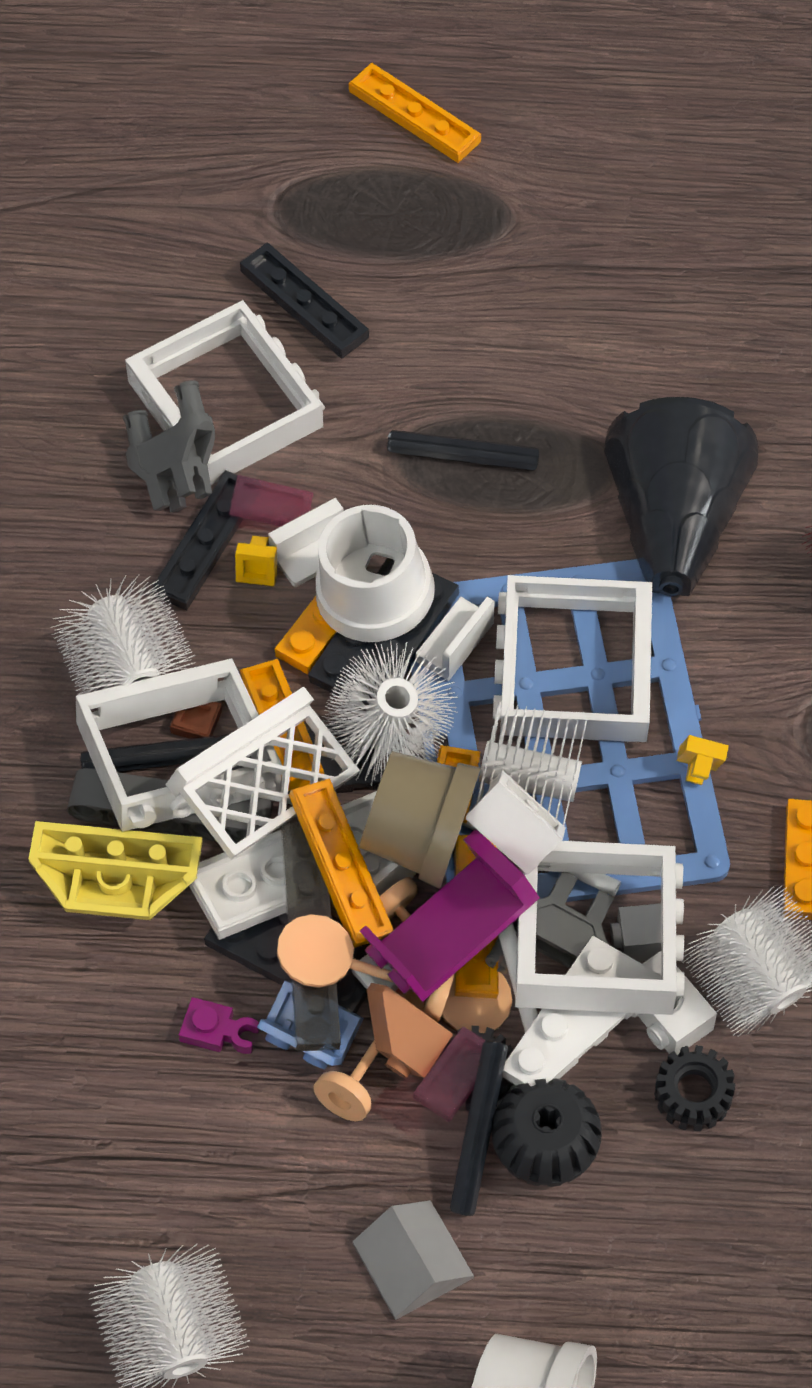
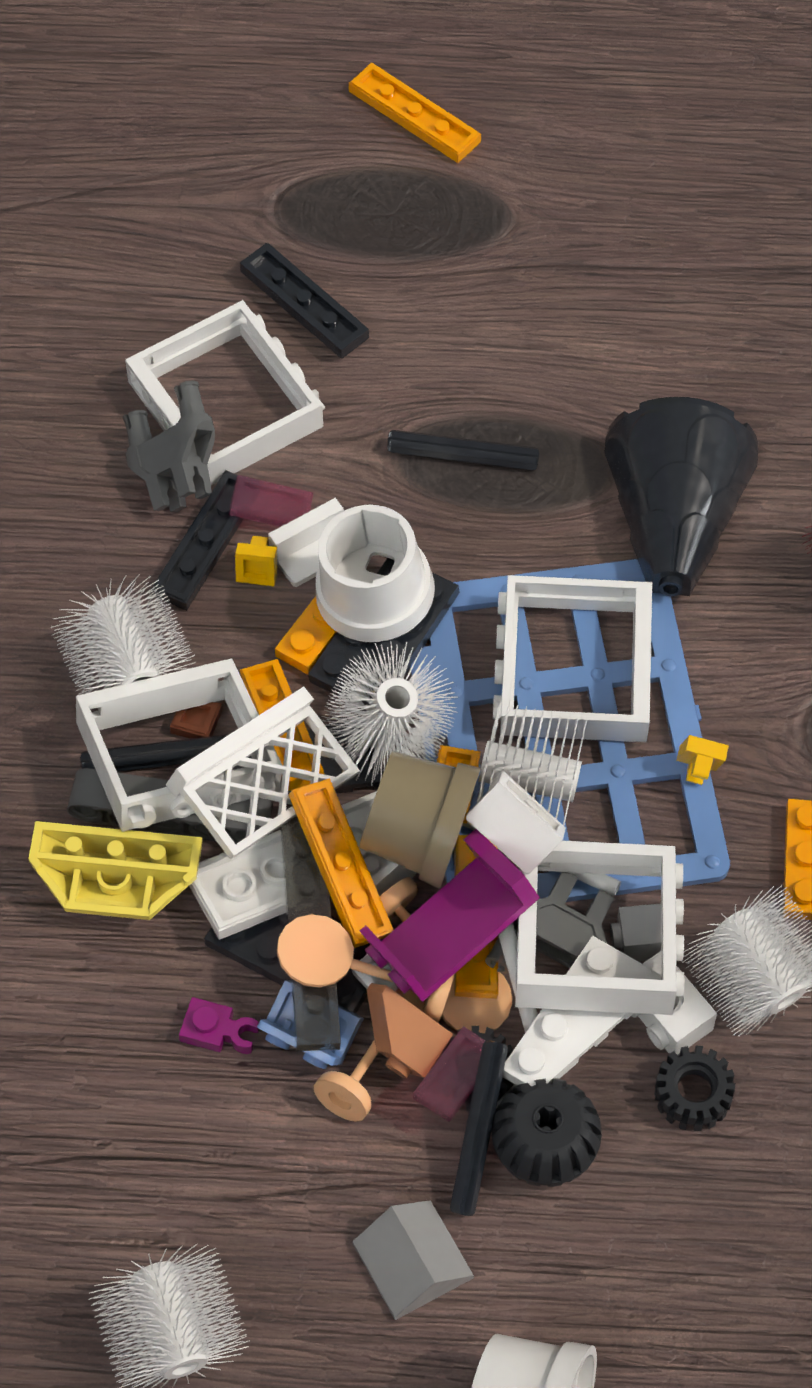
white panel [416,597,495,681] -> none

